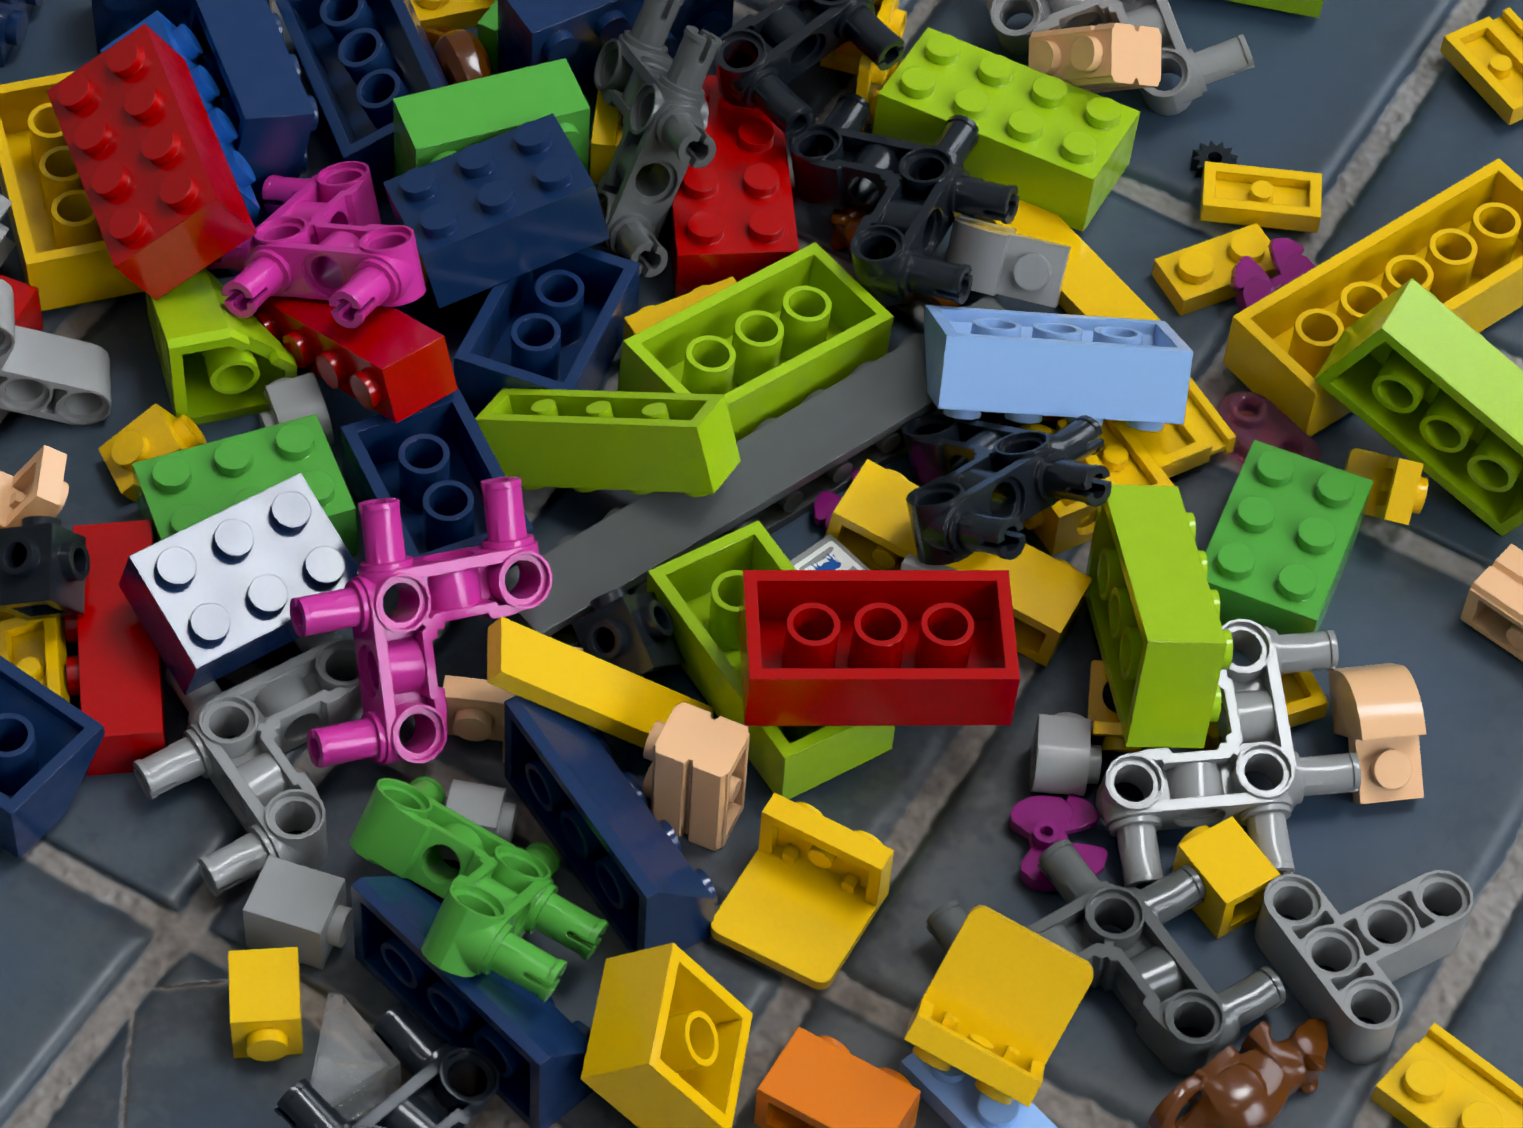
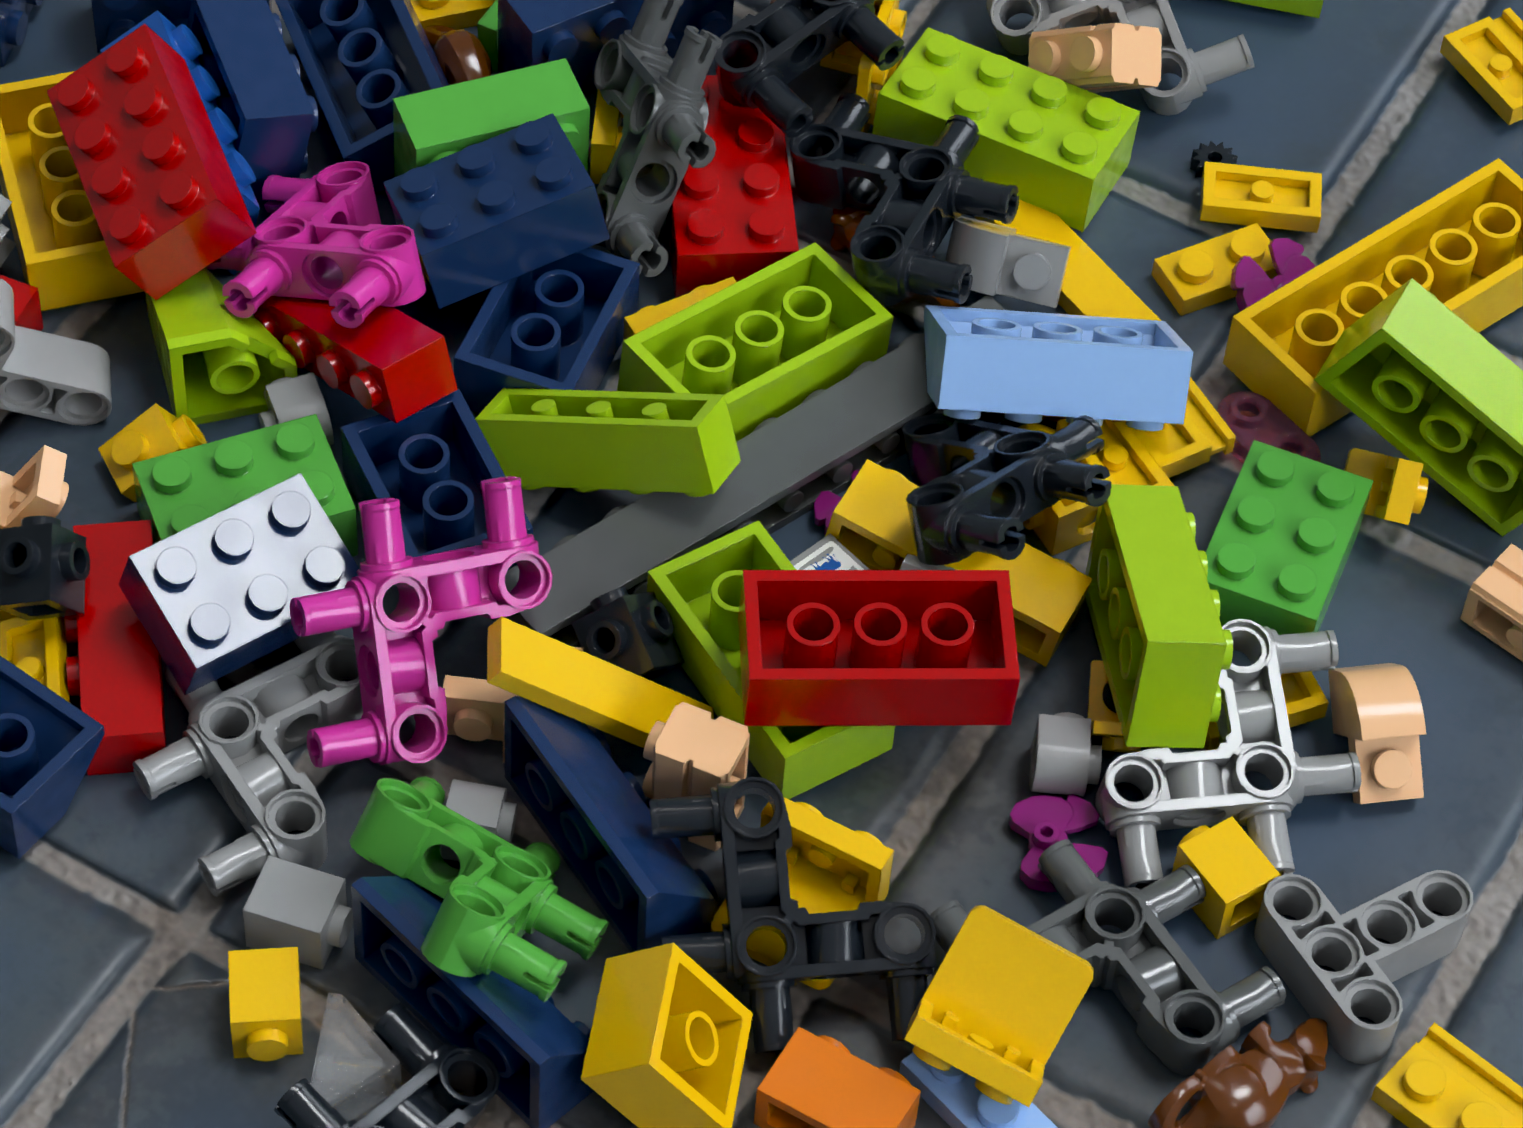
none -> black pin [649,777,937,1054]

